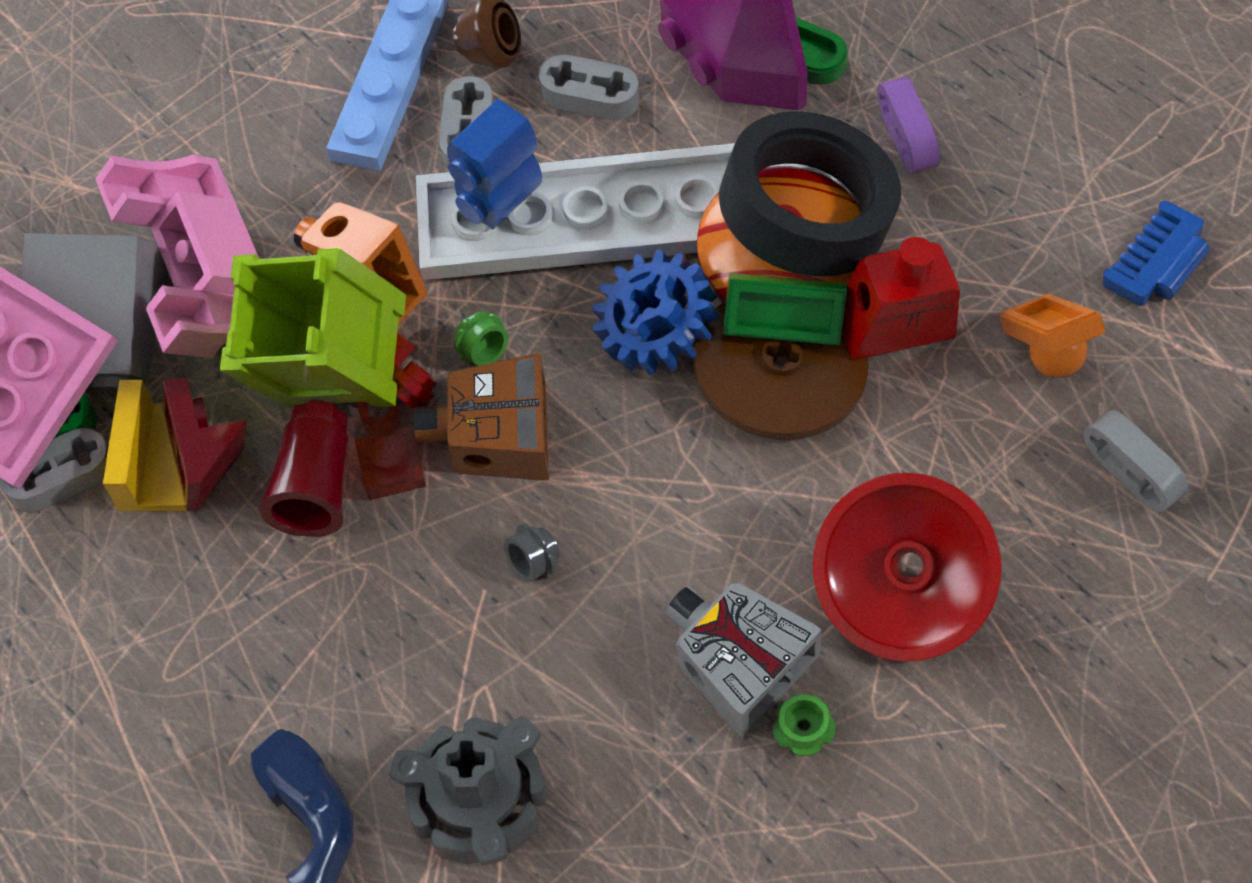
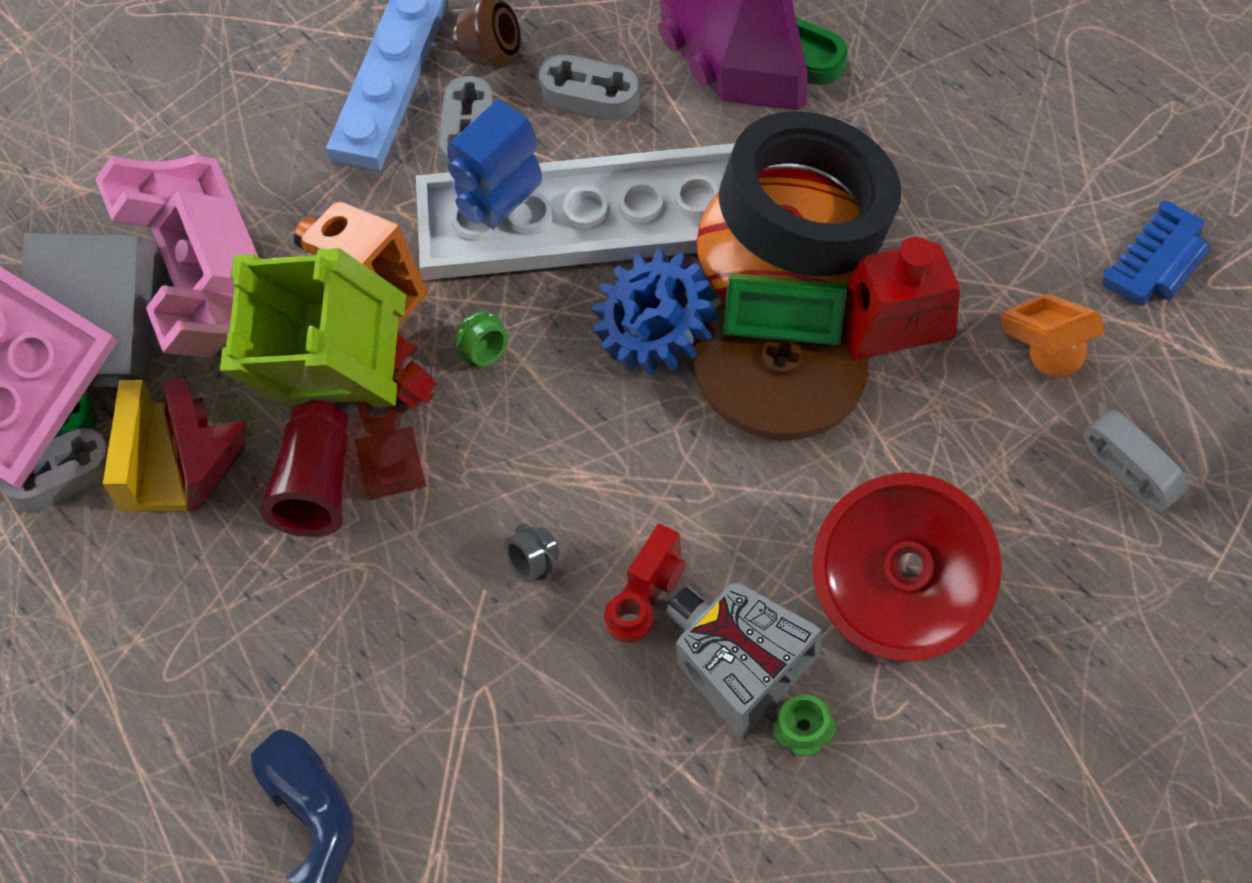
dark grey piece [389,716,548,866] -> none
dark orange torso [413,353,549,481] -> none
medium lavender beam [877,76,940,174] -> none
none -> red plate [604,523,685,643]

